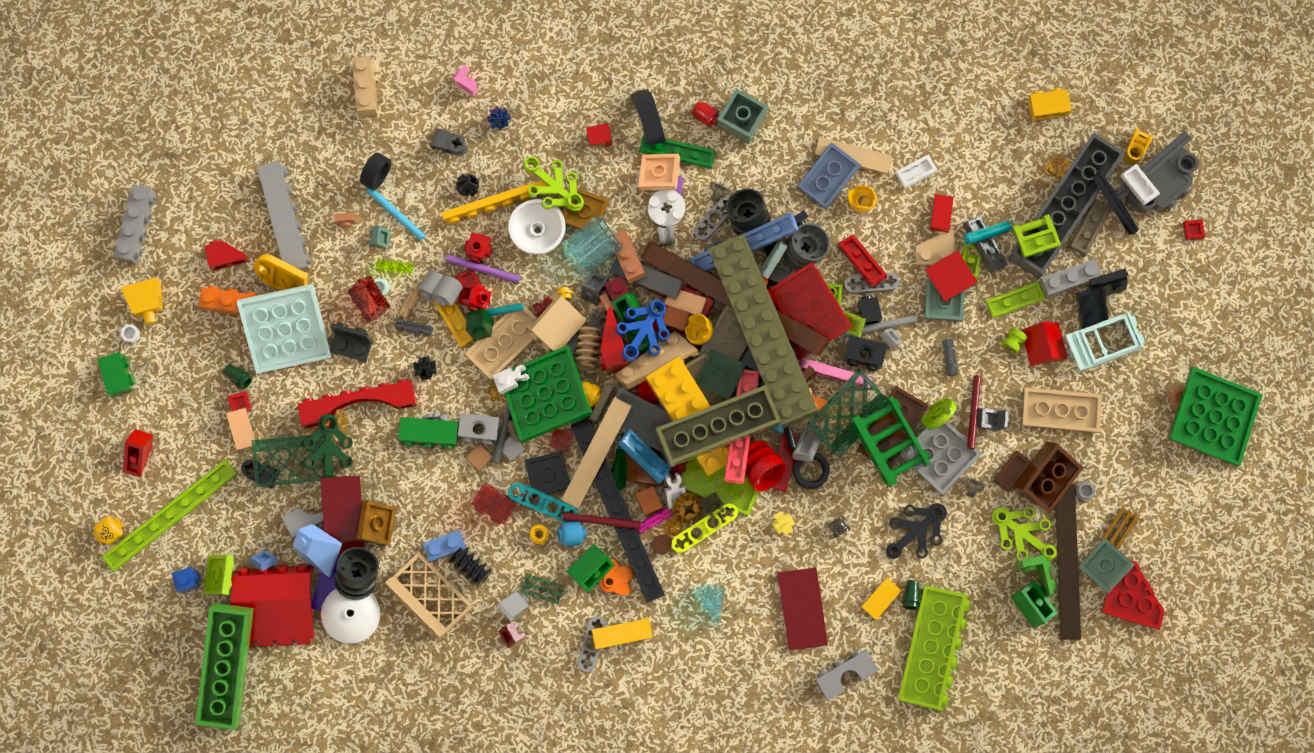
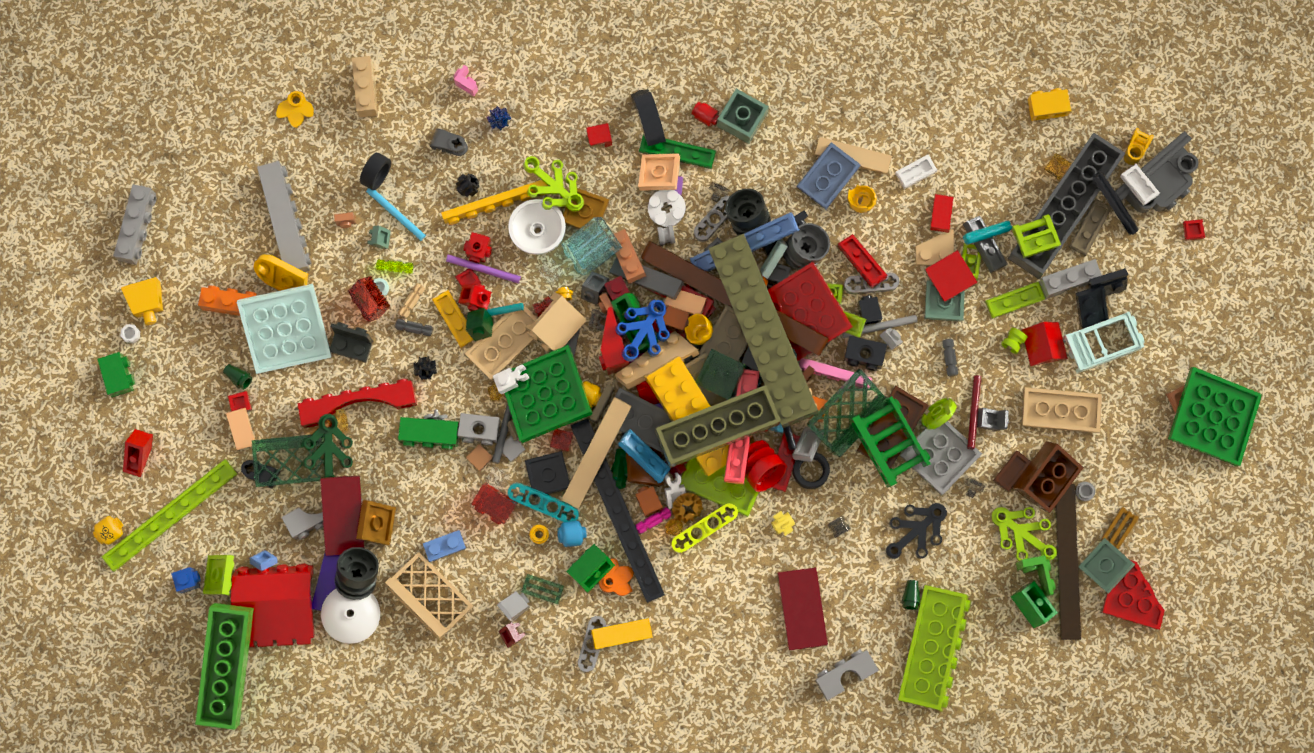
red slope [204,240,250,271] -> none
light blue slope [293,524,342,577] -> none
light grey brick [418,271,463,306] -> none
black piece [448,547,492,588] -> none
dark red bar [563,512,641,529] -> none
tan piece [574,327,603,369] -> none
reddish brown tile [652,535,671,555] -> none
clear light blue slope [695,583,724,627] -> none
clear smoke tile [699,492,724,518] -> none
yellow tile [861,578,902,620] -> none
none -> yellow plate [276,91,314,128]

